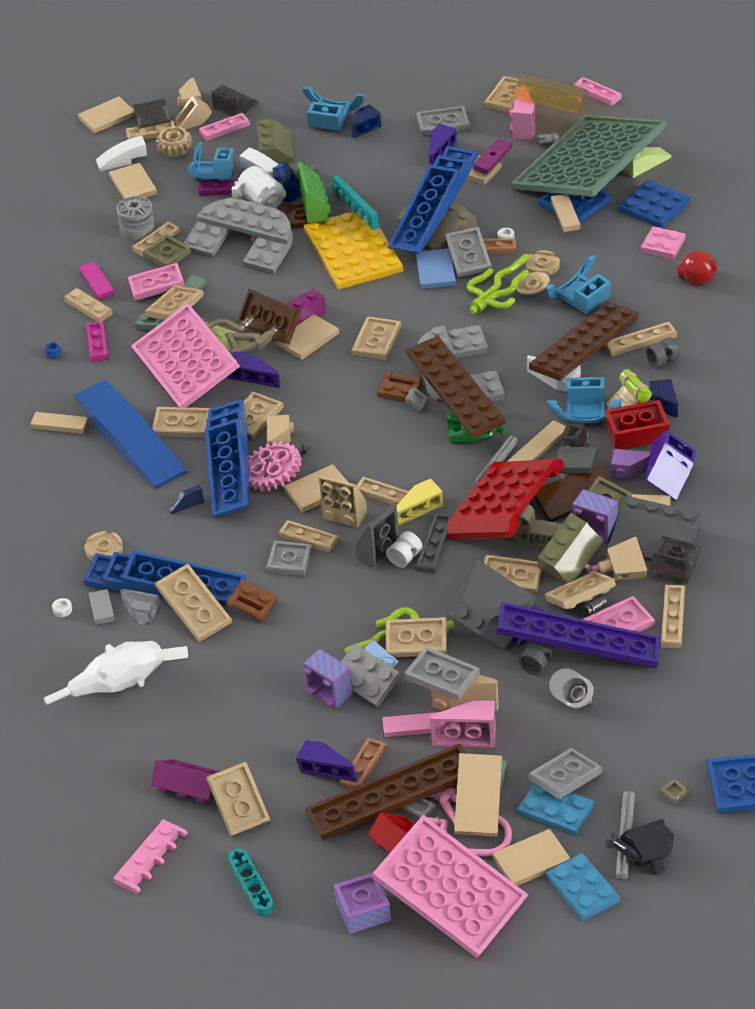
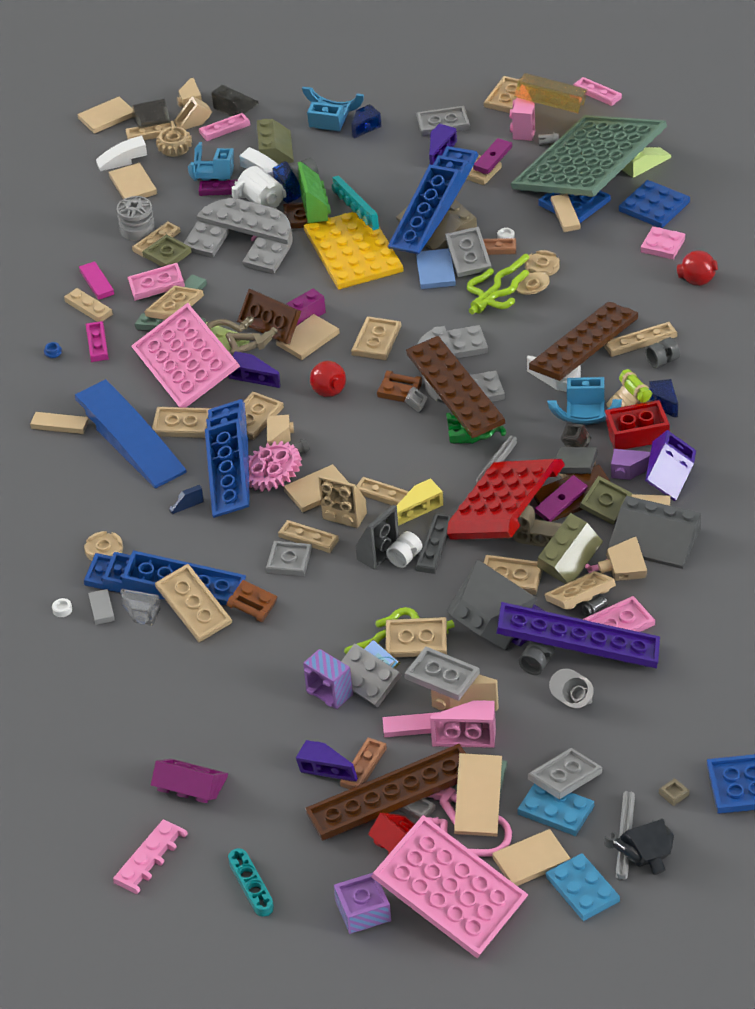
white piece [43,641,164,705] -> none
white sticker [161,646,188,661] -> none
tan tile [206,762,271,837] -> none
tan tile [508,420,568,461] -> none
dark azure piece [547,255,611,315] -> none
medium lavender container [572,489,618,544] -> none
clear smoke slope [649,536,701,584] -> none
tan tile [661,585,685,649] -> none
none -> red brick [310,361,346,397]
none -> magenta tile [535,475,588,522]

